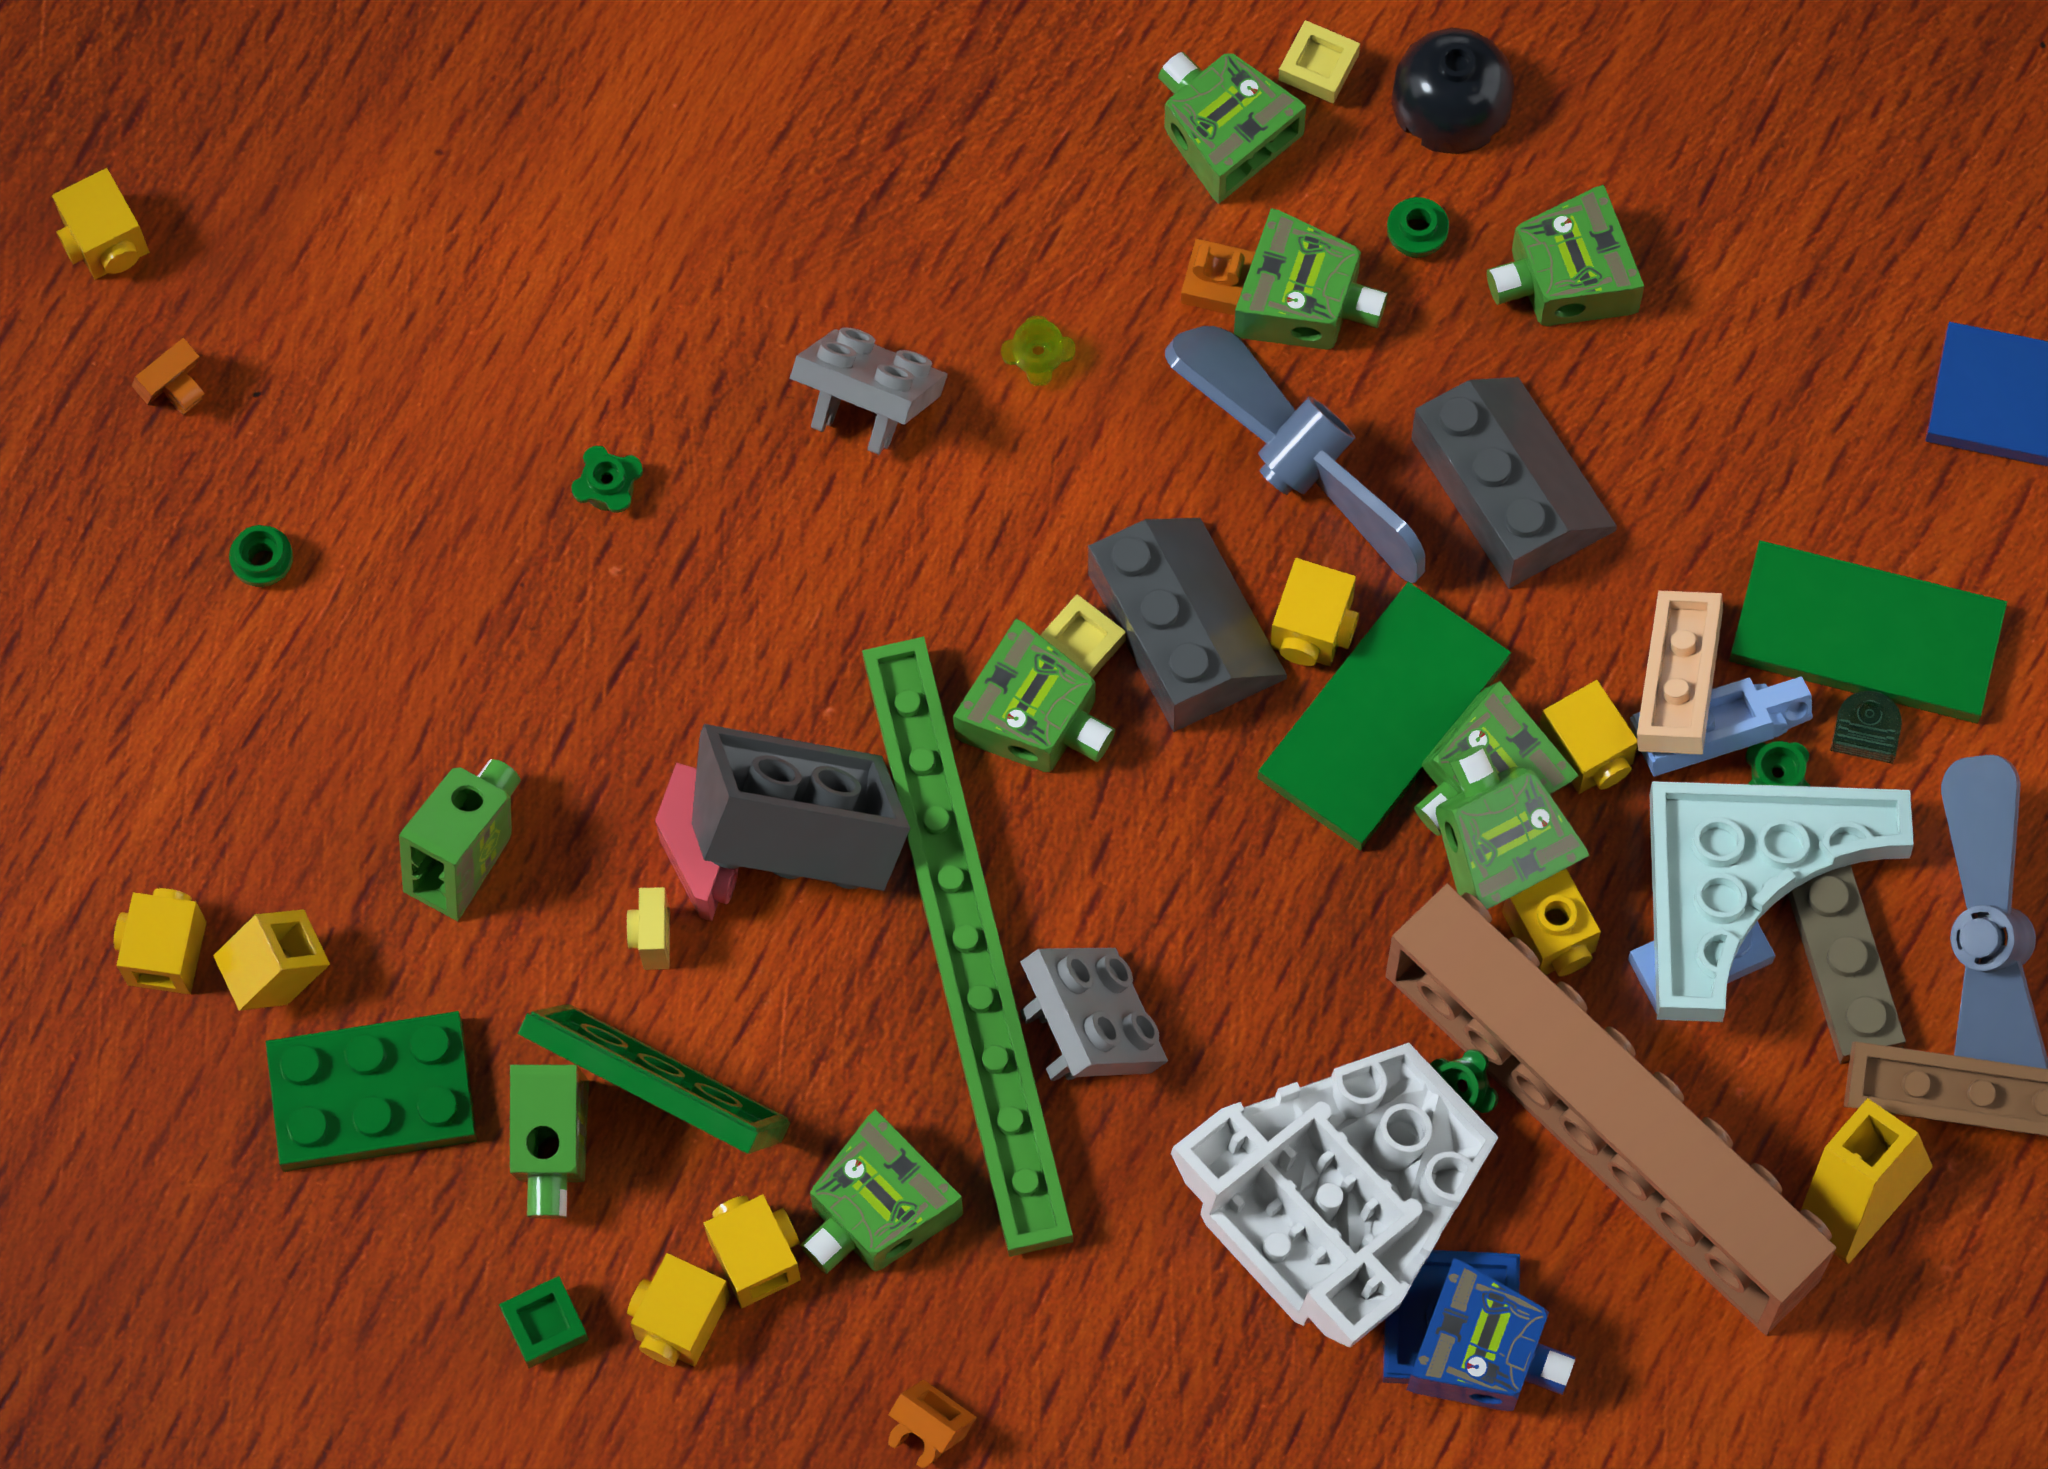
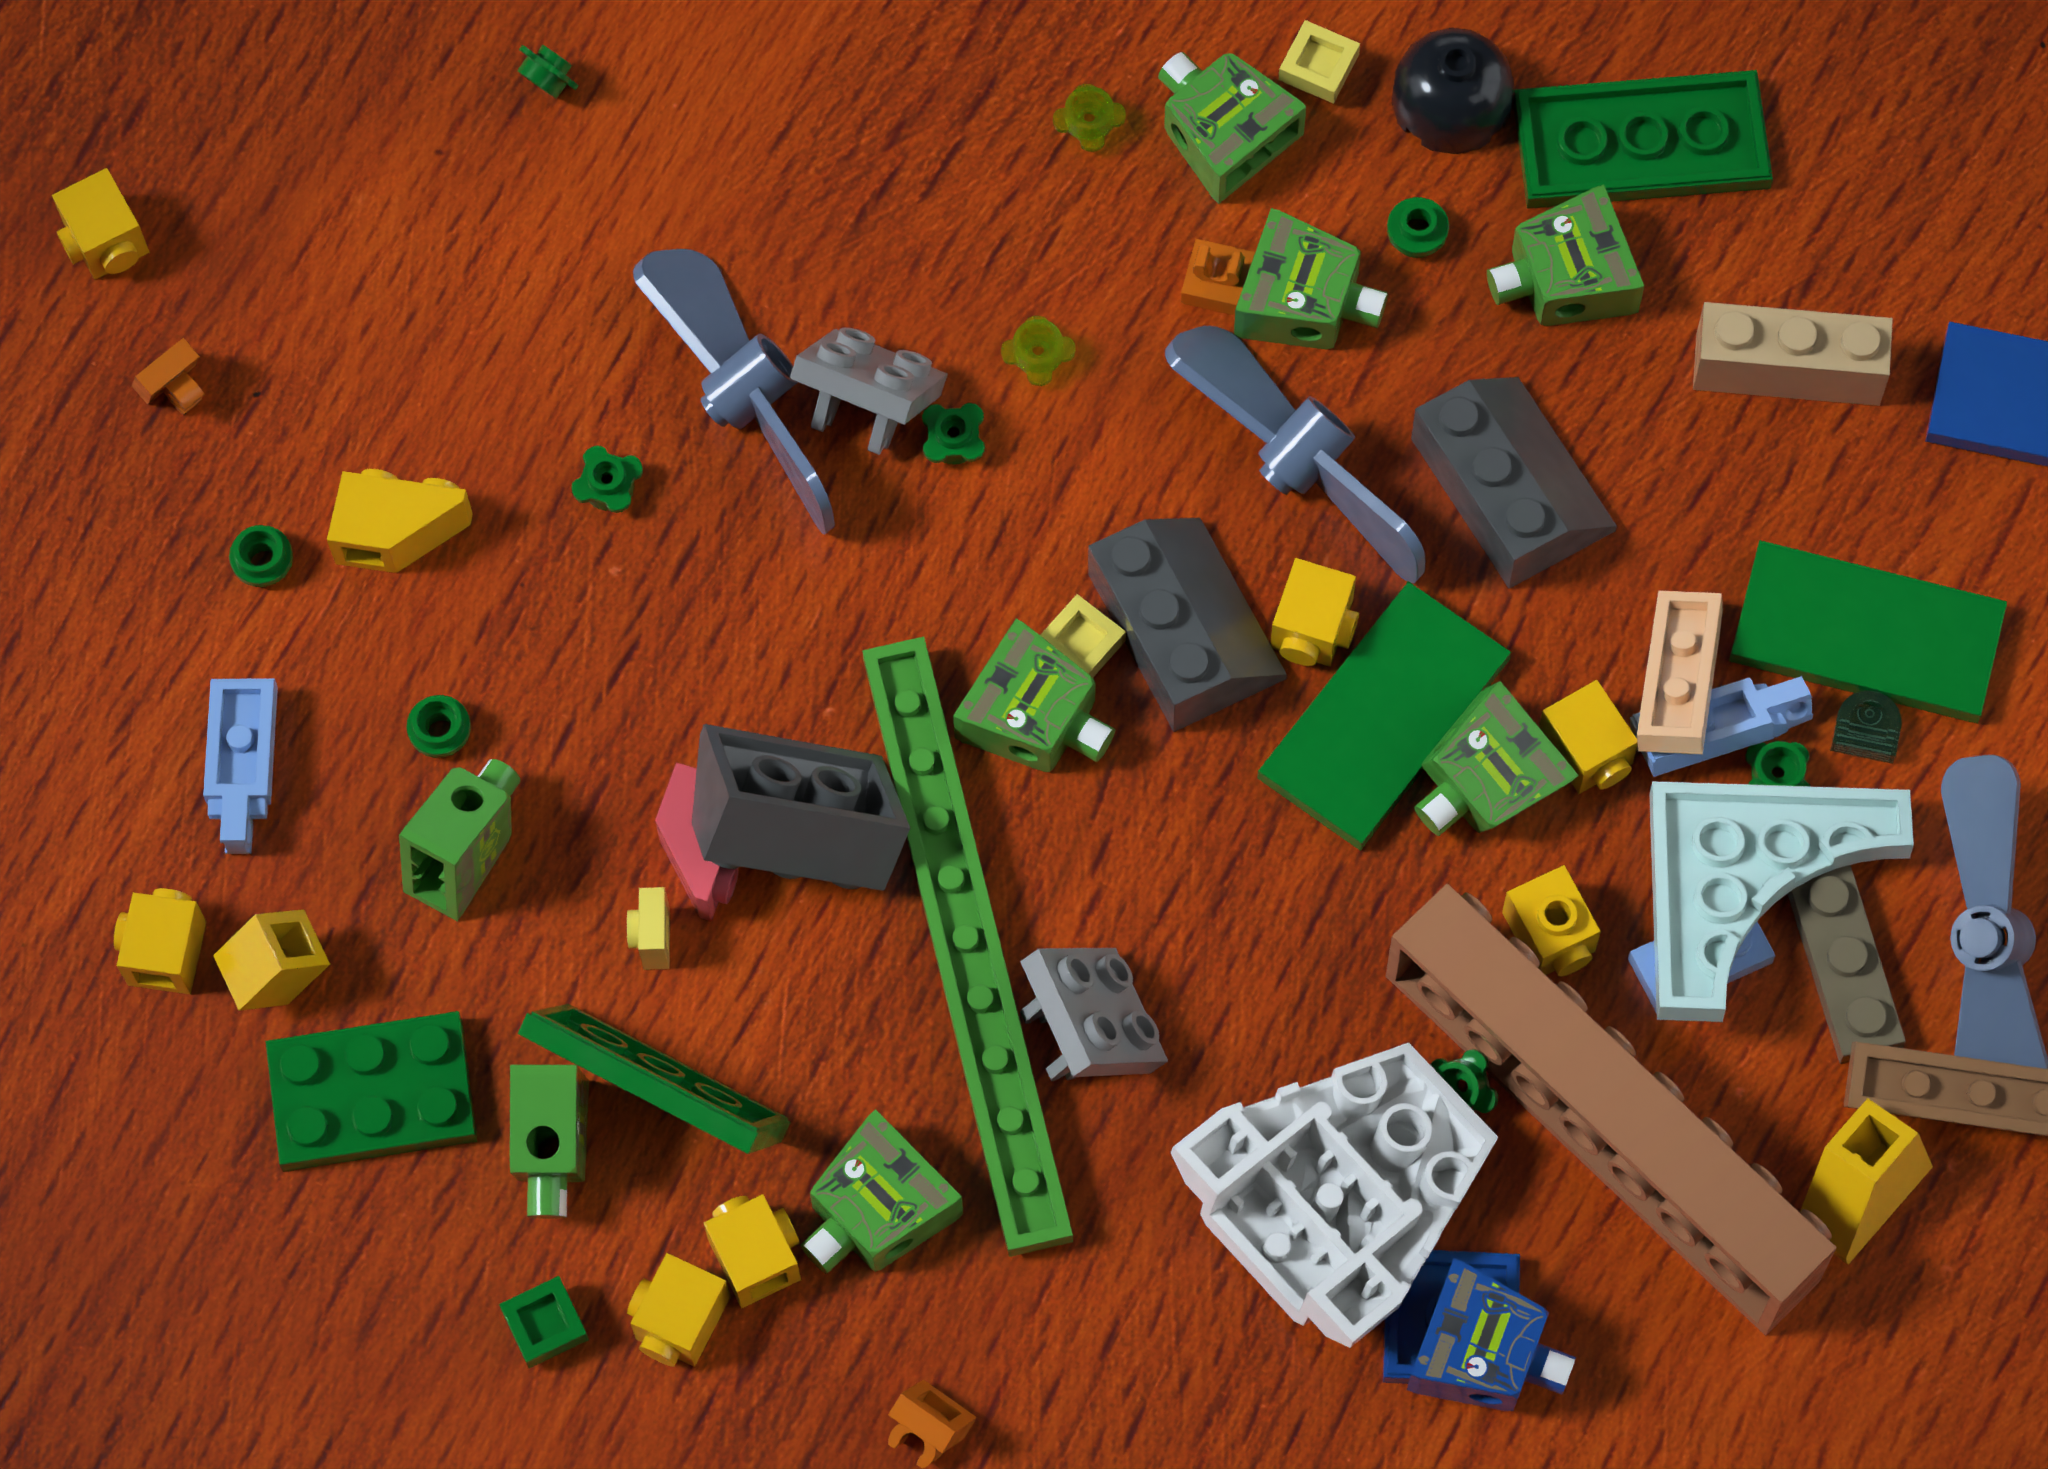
bright green torso [1436,745,1590,909] -> none
none -> light blue hinge [203,678,278,854]
none -> yellow slope [327,469,473,573]
none -> green plate [407,695,471,758]
none -> green plate [517,44,579,99]
none -> sand blue piece [633,249,835,535]
none -> green plate [922,403,985,465]
none -> clear neon green plate [1053,84,1126,152]
none -> green tile [1513,70,1773,208]
none -> tan brick [1693,302,1893,406]

